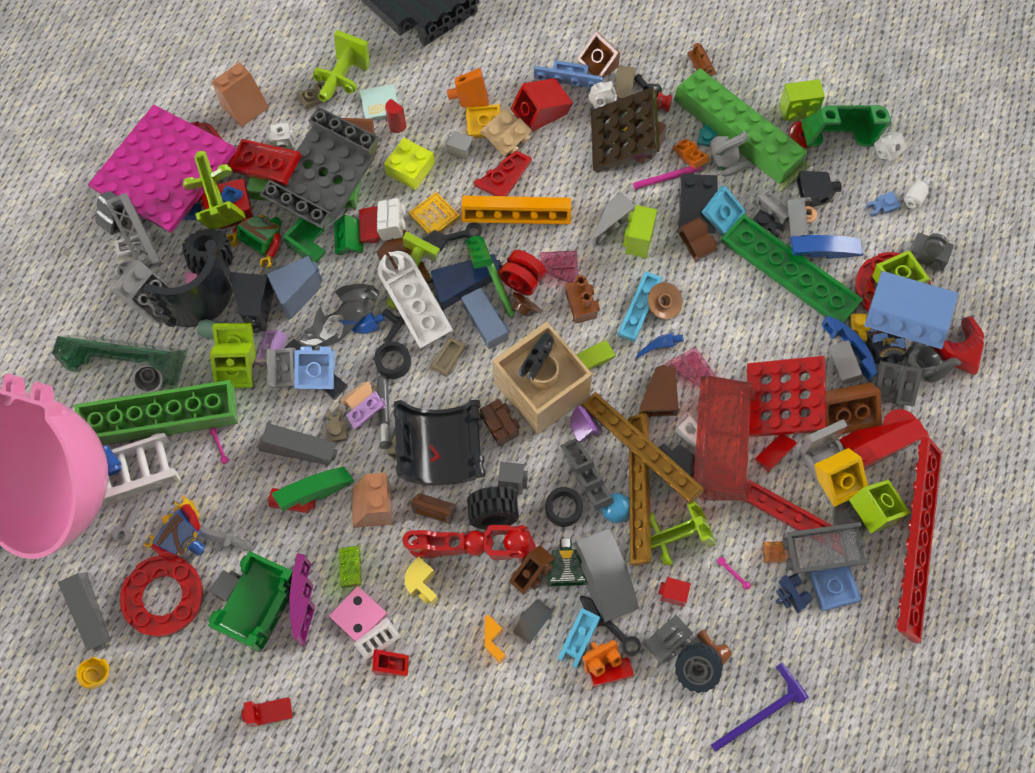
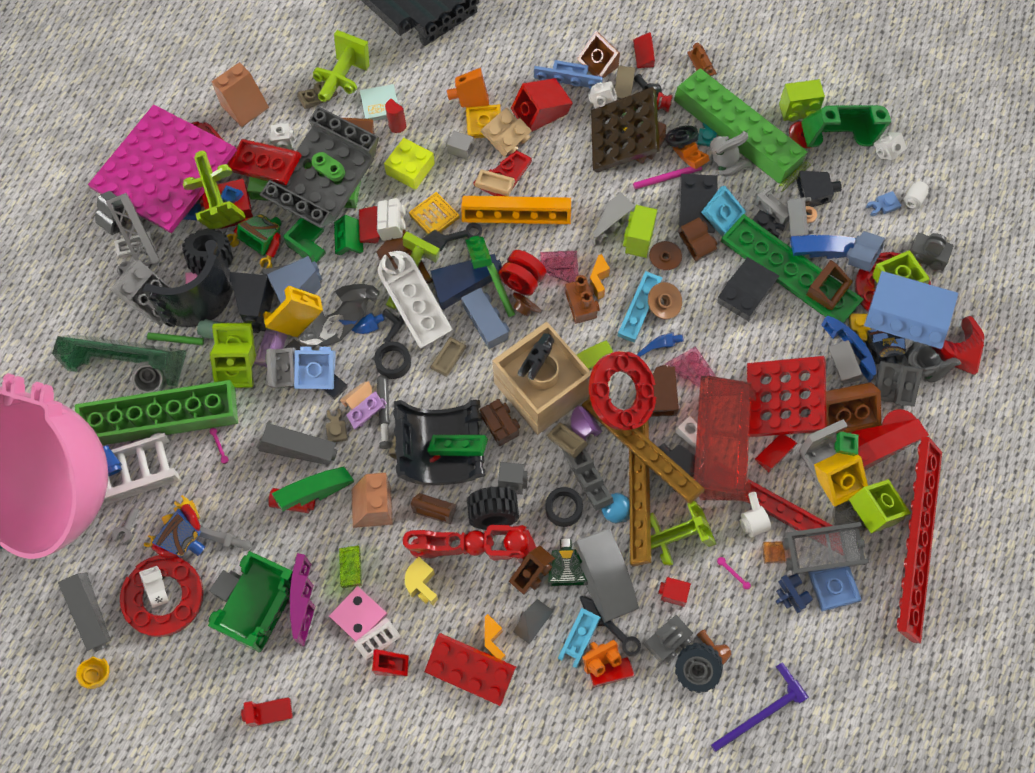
none -> white leg [139,566,169,609]
none -> bright green bar [147,332,204,345]
none -> yellow panel [263,285,323,337]
none -> bright green plate [312,152,345,181]
none -> red plate [424,633,516,706]
none -> green plate [428,435,488,456]
none -> tan tile [475,169,515,196]
none -> dark tan tile [547,422,588,458]
none -> light orange slope [589,254,610,300]
none -> red plate [589,351,656,431]
none -> red slope [633,32,655,68]
none -> reddish brown piece [649,241,682,270]
none -> black wheel [665,125,699,148]
none -> black slope [717,257,779,322]
none -> white piece [740,492,771,538]
none -> reddish brown tile [806,260,853,310]
none -> green tile [834,431,859,456]
none -> sand blue brick [847,231,885,272]

